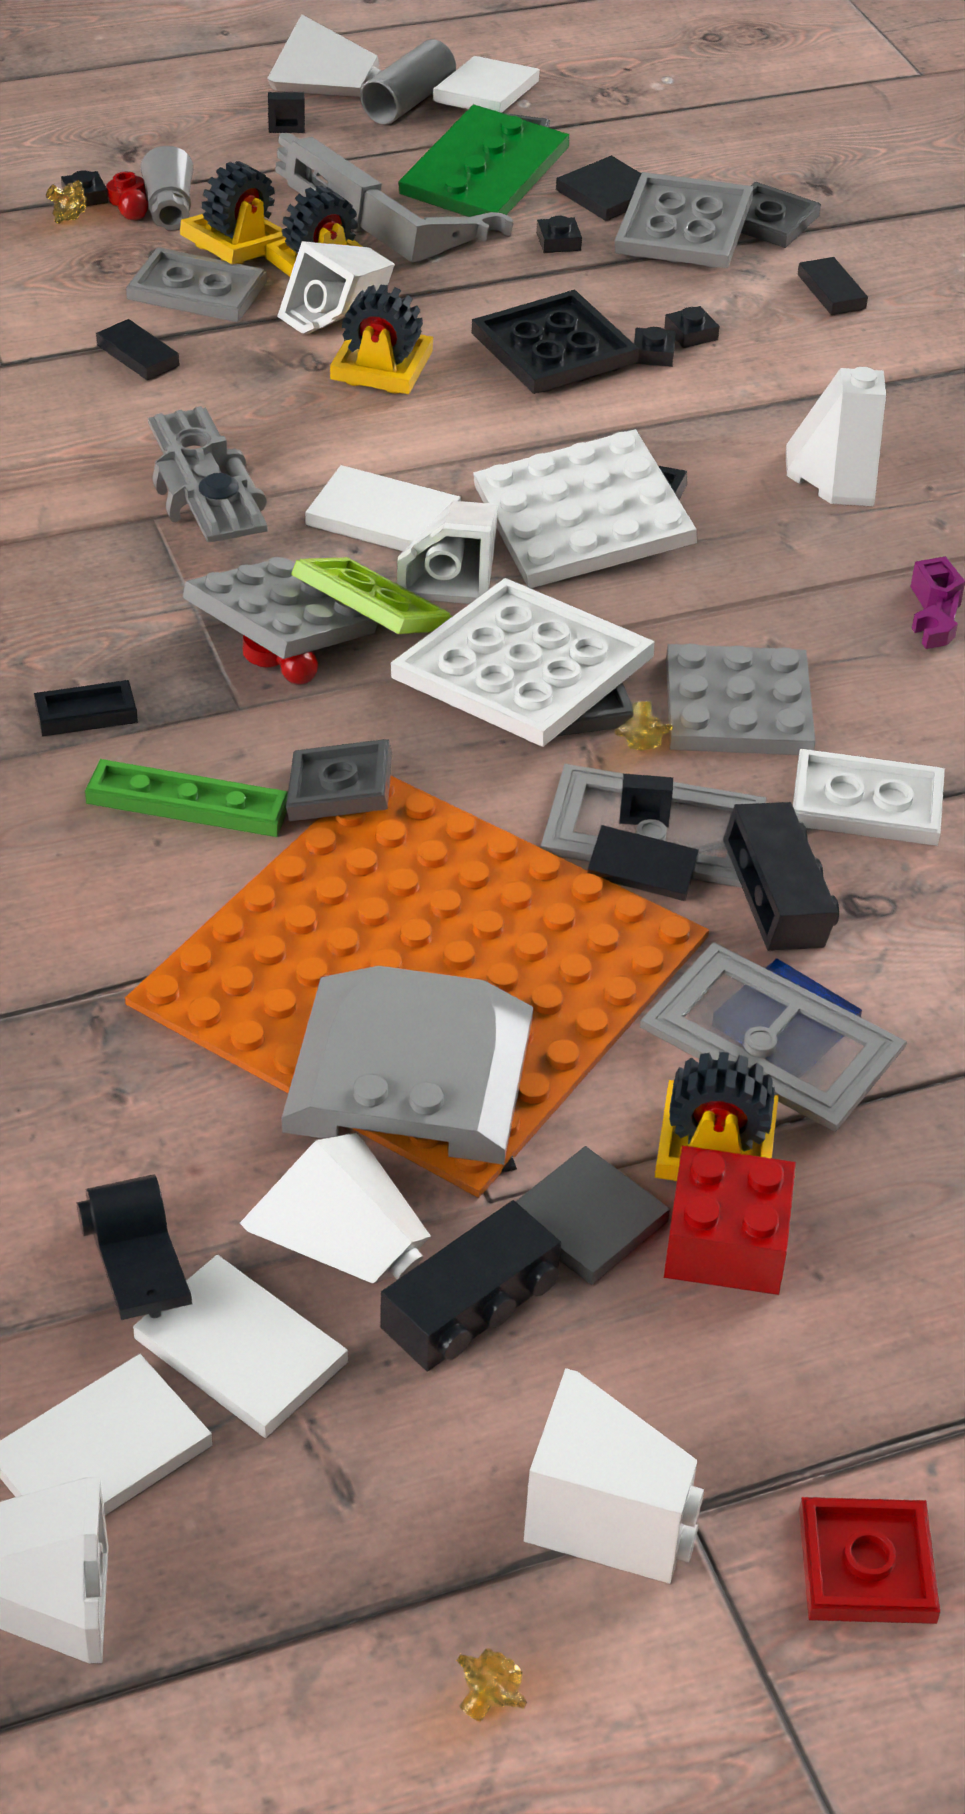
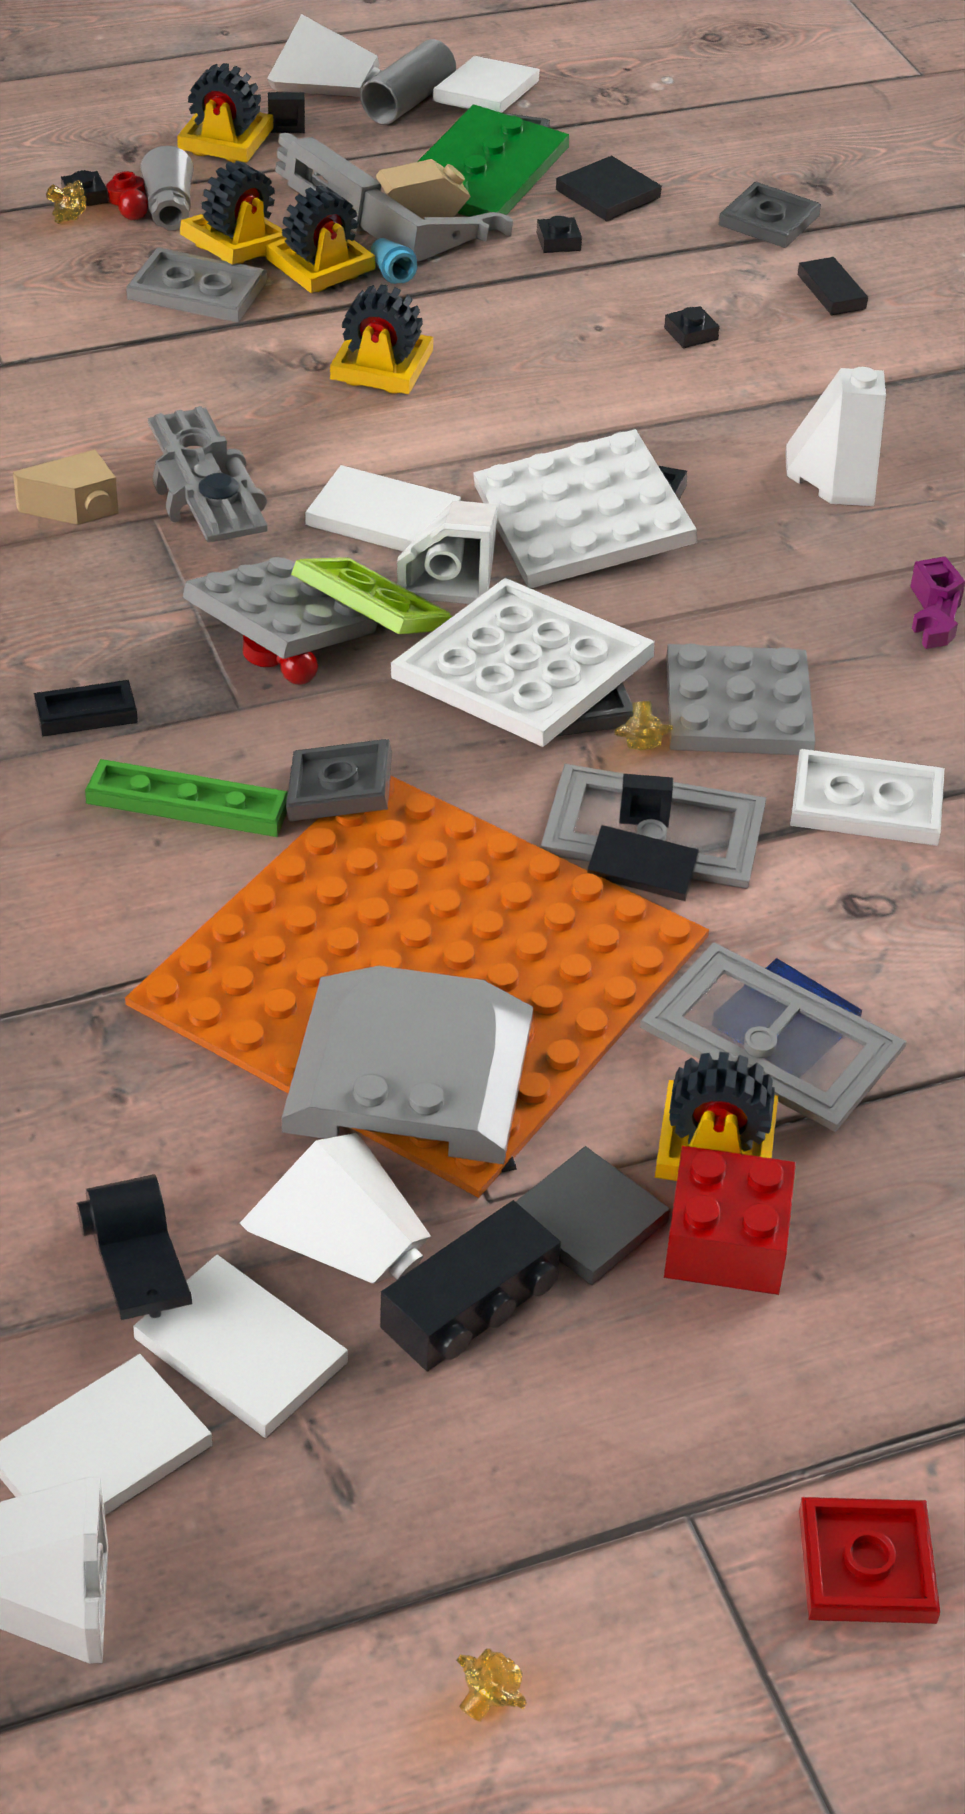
black tile [96,319,180,381] -> none
white slope [277,241,395,334] -> none
black plate [471,289,639,394] -> none
white slope [524,1368,704,1584] -> none
light grey plate [615,172,753,268] -> none
black plate [634,327,676,367] -> none
black brick [723,802,839,951] -> none
none -> tan slope [13,450,118,525]
none -> plate [177,63,273,163]
none -> medium azure cone [371,238,417,284]
none -> tan slope [376,159,471,219]

